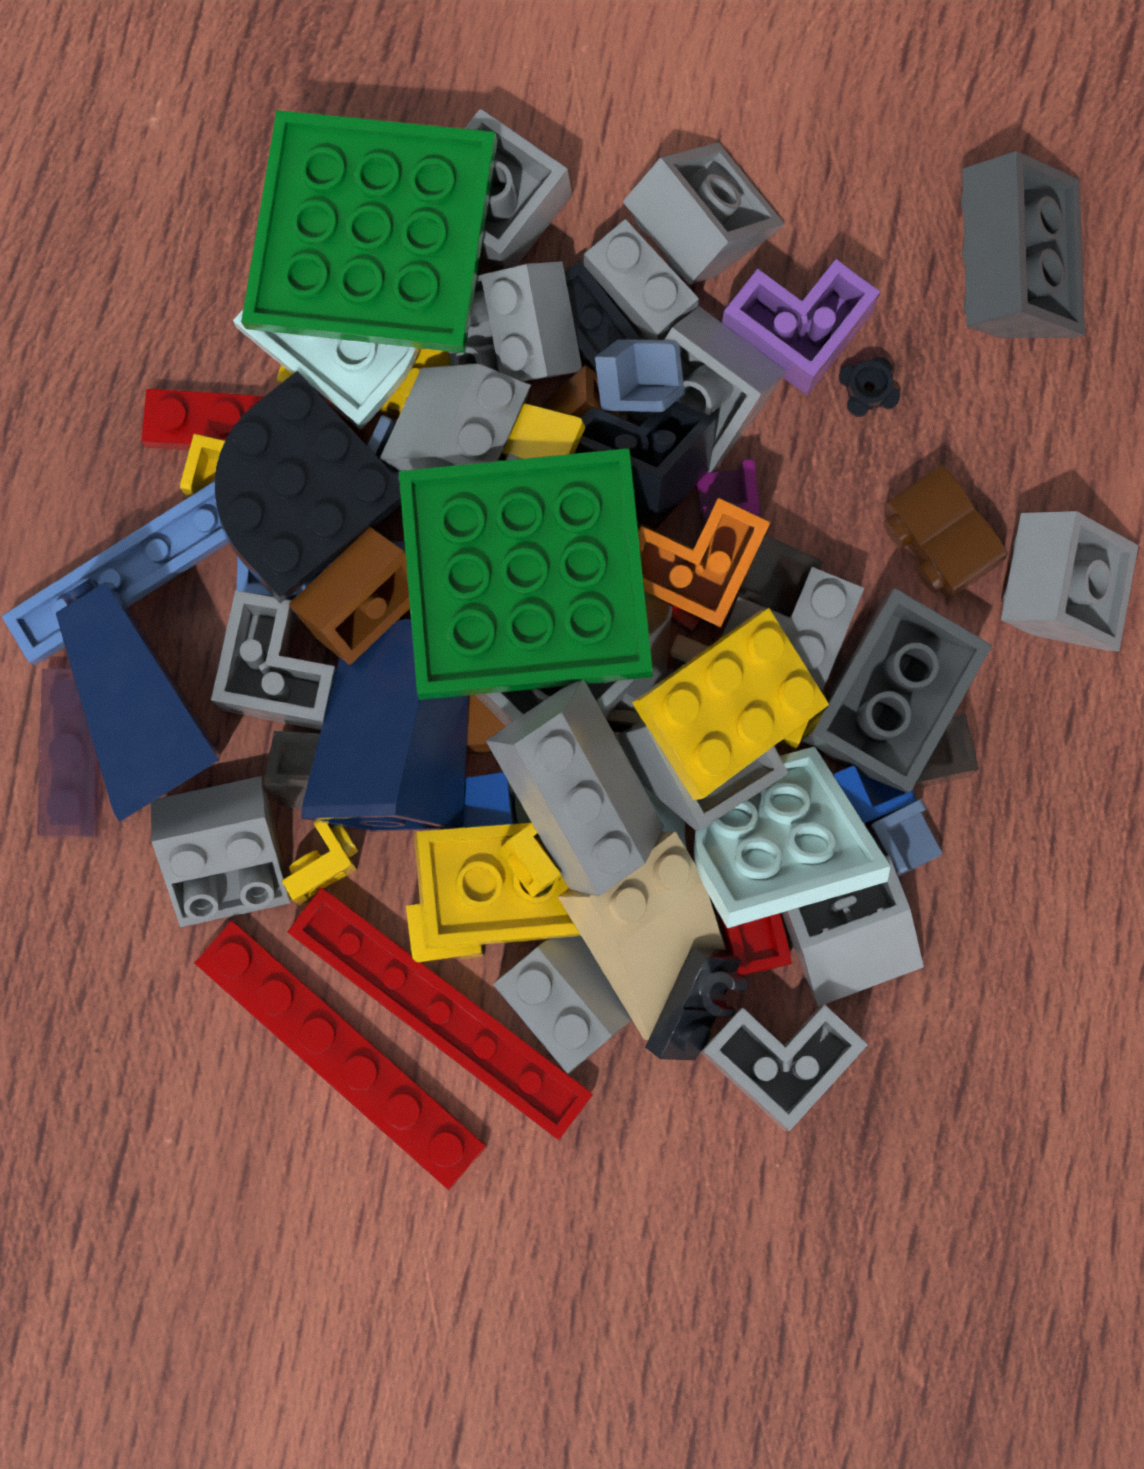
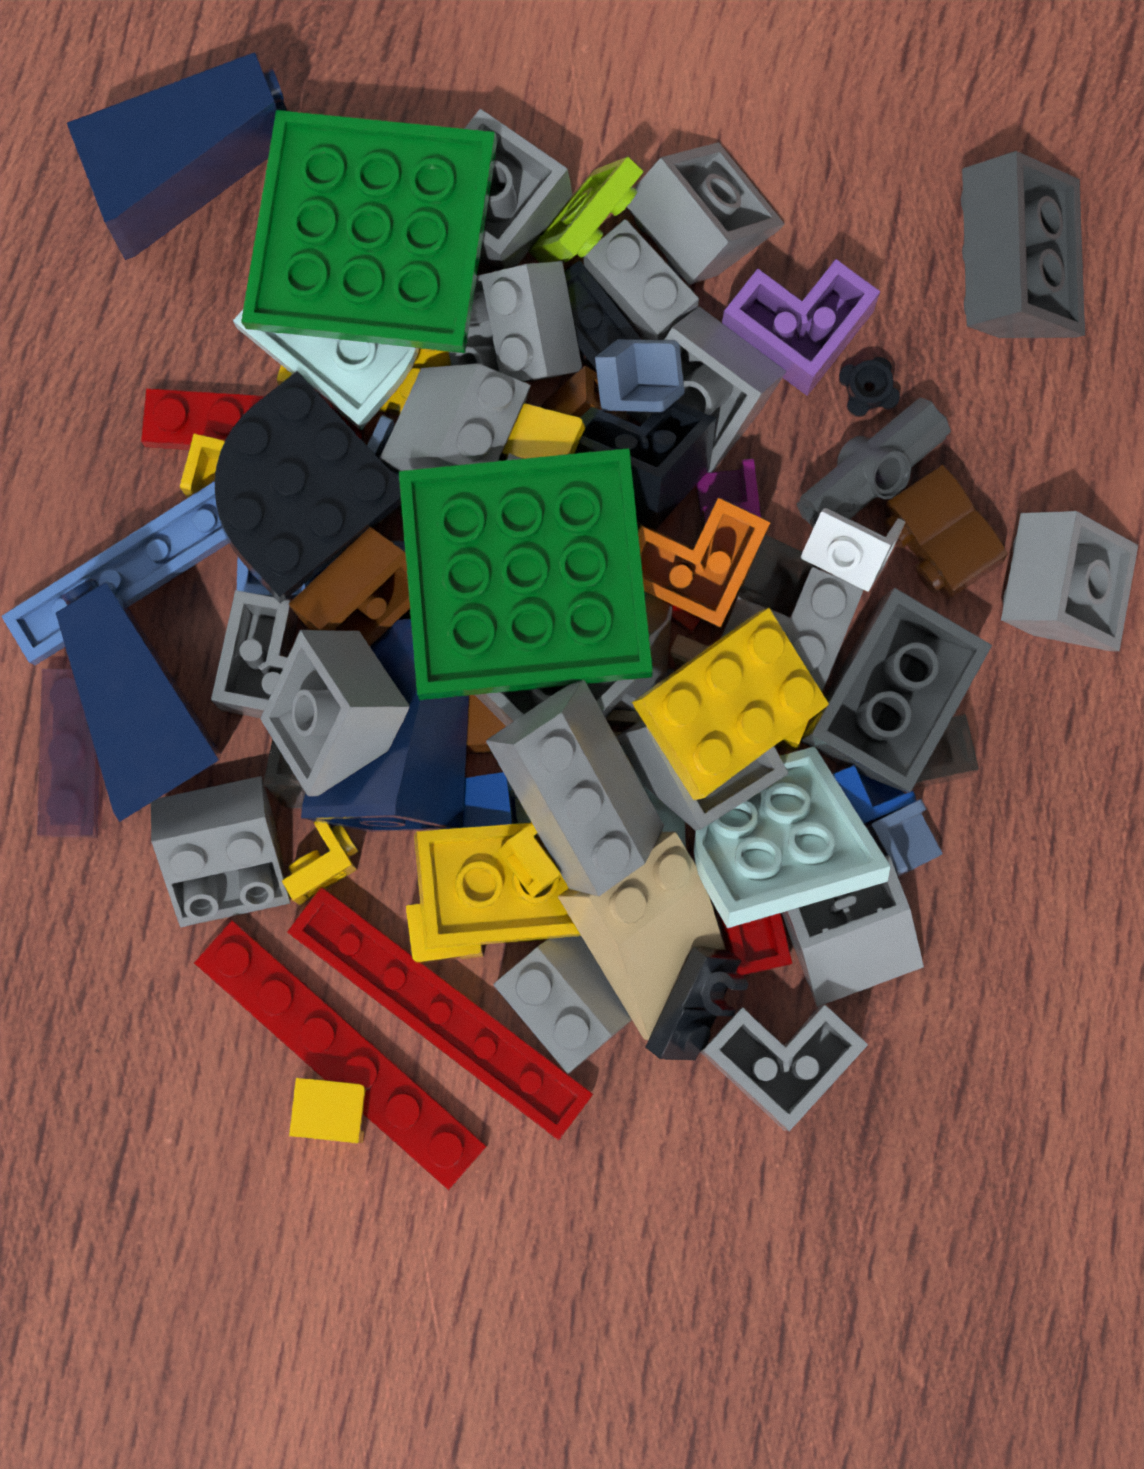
none -> dark blue slope [67,52,287,260]
none -> light grey slope [260,630,410,796]
none -> yellow panel [289,1078,365,1143]
none -> lime plate [528,156,644,263]
none -> dark grey piece [796,397,951,528]
none -> white bracket [801,508,906,592]

